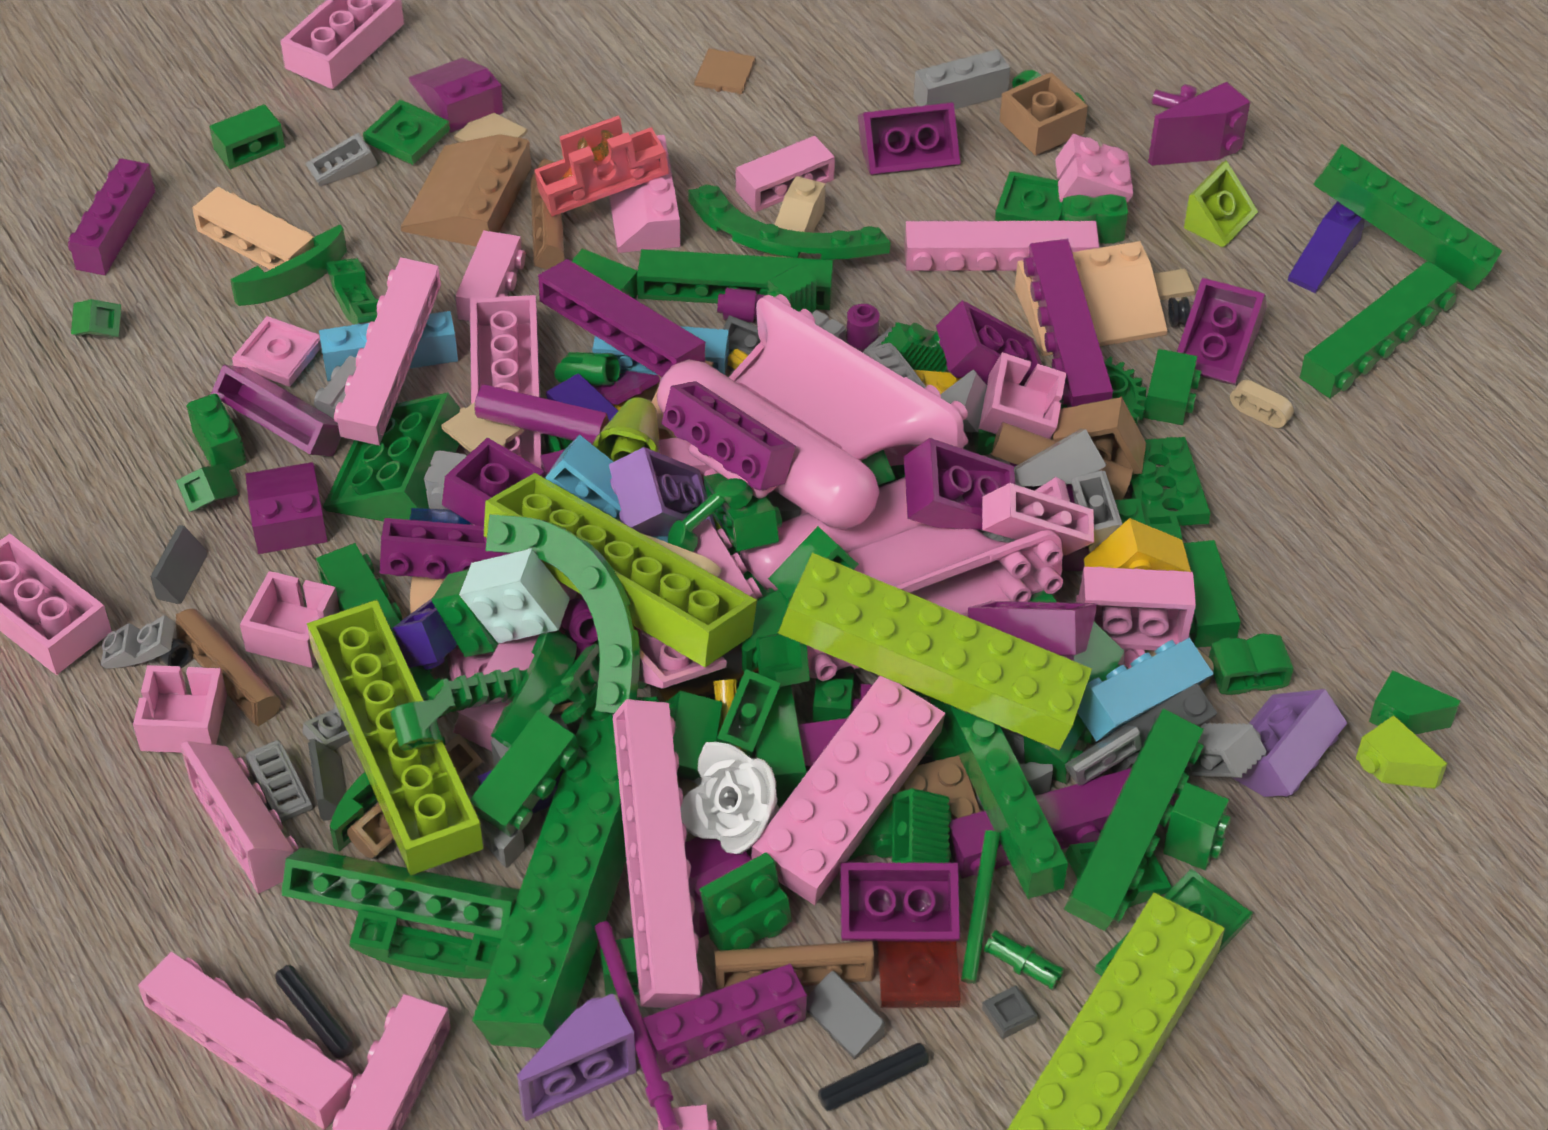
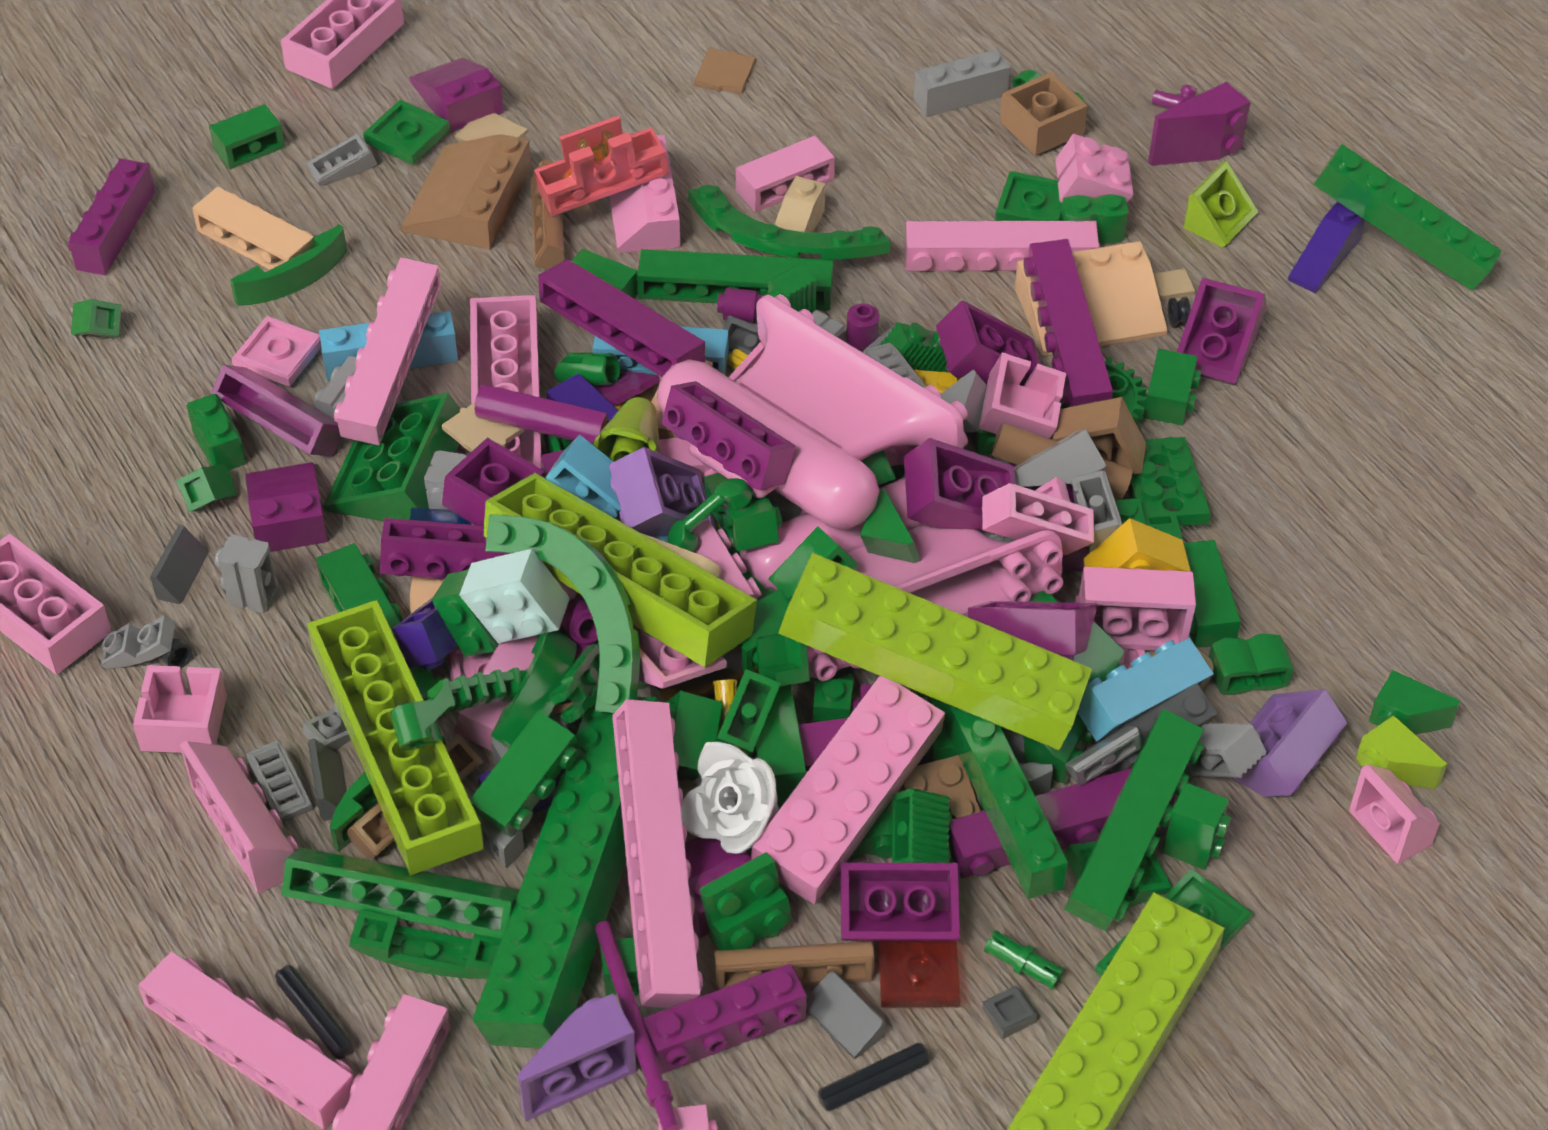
medium nougat brick [175,608,281,727] -> none
bright pink piece [240,571,340,668] -> none
green slope [326,258,379,325] -> none
bright pink brick [455,230,526,321] -> none
magenta slope [857,102,960,175] -> none
green bar [961,830,1000,984] -> none
tan beam [1230,380,1294,428] -> none
green brick [1299,261,1458,399] -> none
none -> light grey brick [215,534,278,613]
none -> green slope [860,489,921,563]
none -> bright pink slope [1349,765,1440,865]

